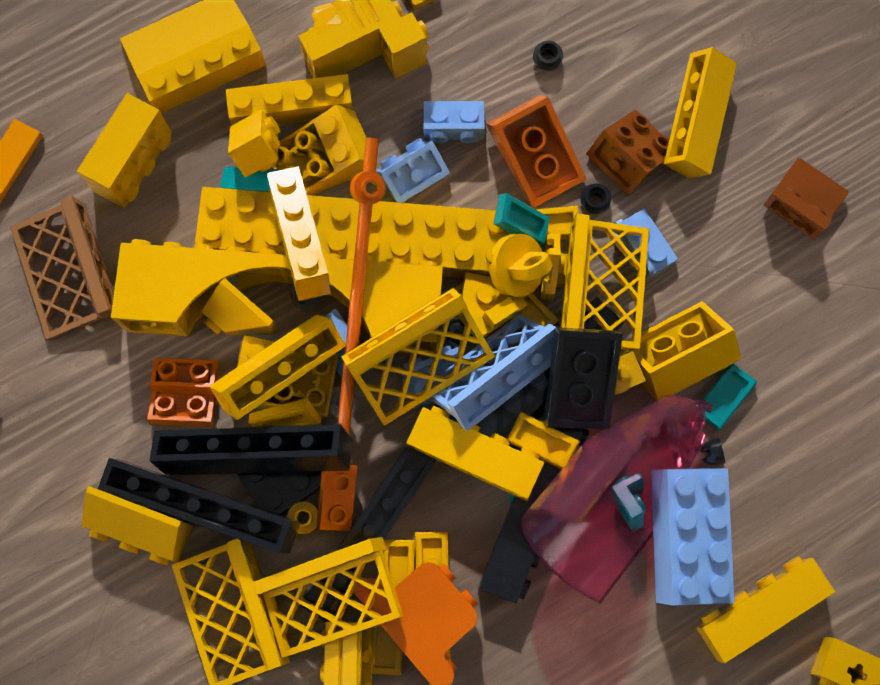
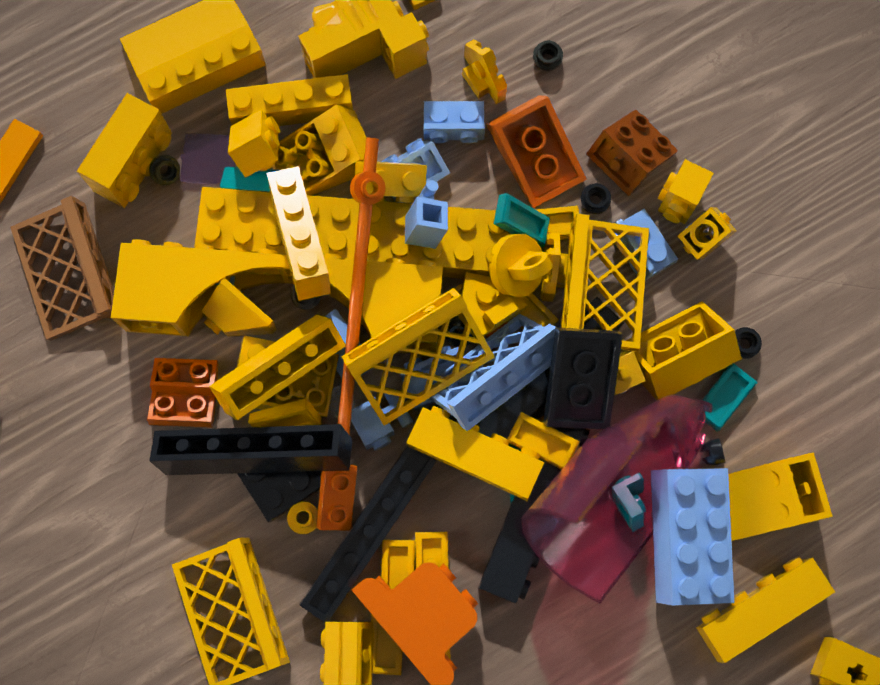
yellow slope [81,486,194,566] -> none
black brick [98,458,300,553] -> none
yellow fence [253,537,403,658] -> none
yellow brick [664,47,737,179] -> none
dark orange bracket [763,158,849,240] -> none
none -> pearl dark grey plate [149,154,180,185]
none -> clear purple piece [180,133,236,185]
none -> light blue brick [351,389,414,451]
none -> yellow brick [355,161,427,203]
none -> light blue brick [405,180,448,249]
none -> yellow plate [462,39,507,105]
none -> yellow brick [657,159,714,224]
none -> yellow head [677,207,737,260]
none -> yellow slope [728,452,833,541]
none -> black plate [735,327,762,359]

